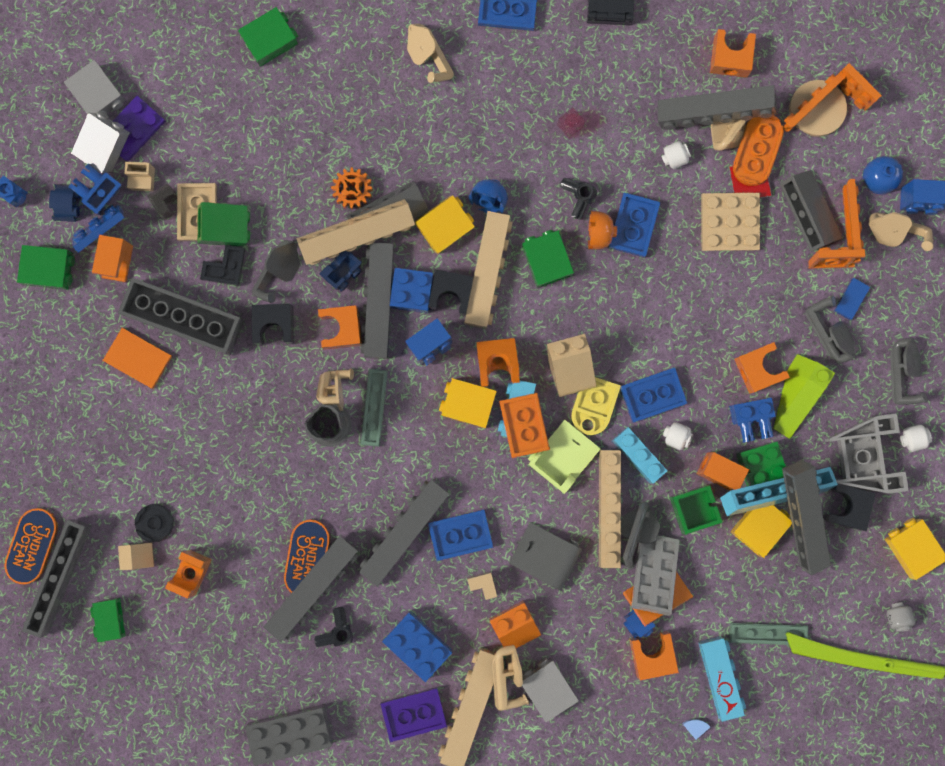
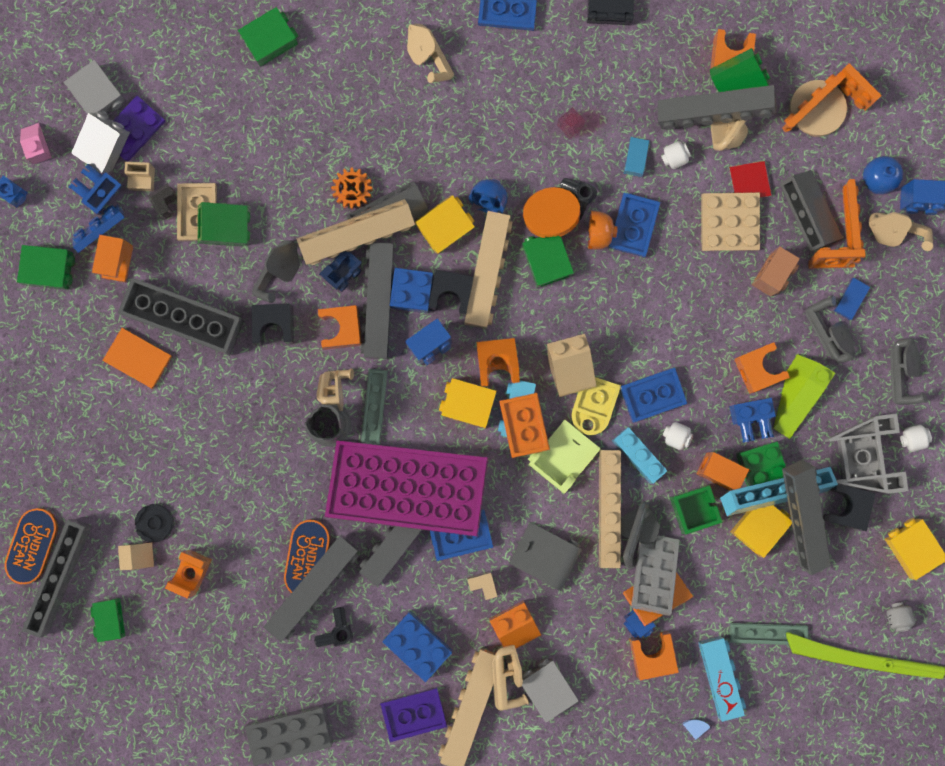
dark blue cylinder [49,184,81,222] -> none
black plate [200,245,245,286] -> none
orange tile [733,115,784,186] -> none
none -> bright pink slope [20,123,51,164]
none -> magenta plate [325,441,488,537]
none -> orange tile [523,187,580,238]
none -> dark azure slope [623,137,649,177]
none -> green brick [709,48,771,92]
none -> nougat brick [751,246,800,297]

